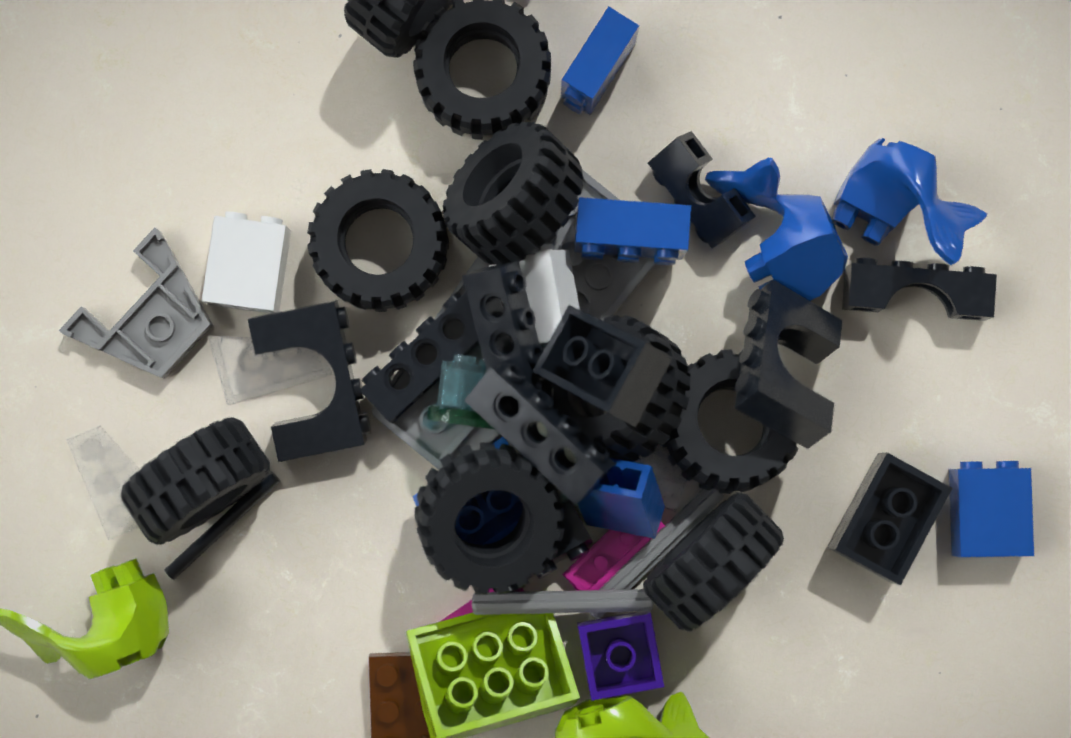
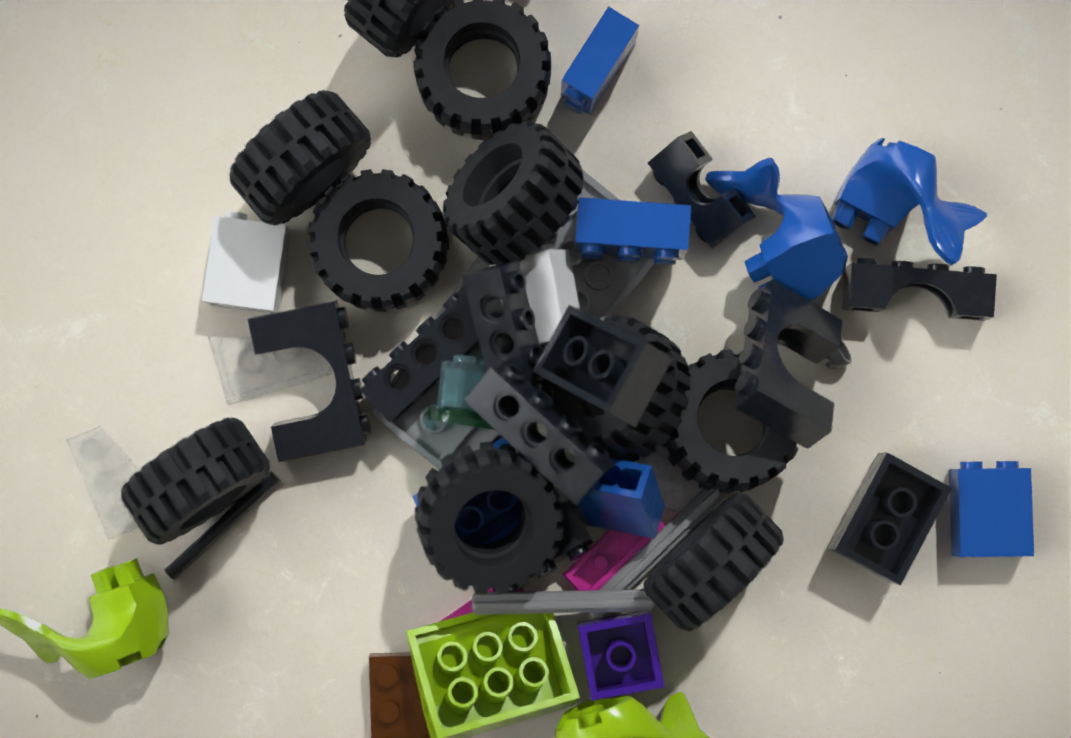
light grey wing [59,227,213,378] -> none
none -> black tyre [229,90,371,226]
none -> dark grey hinge [825,340,852,369]

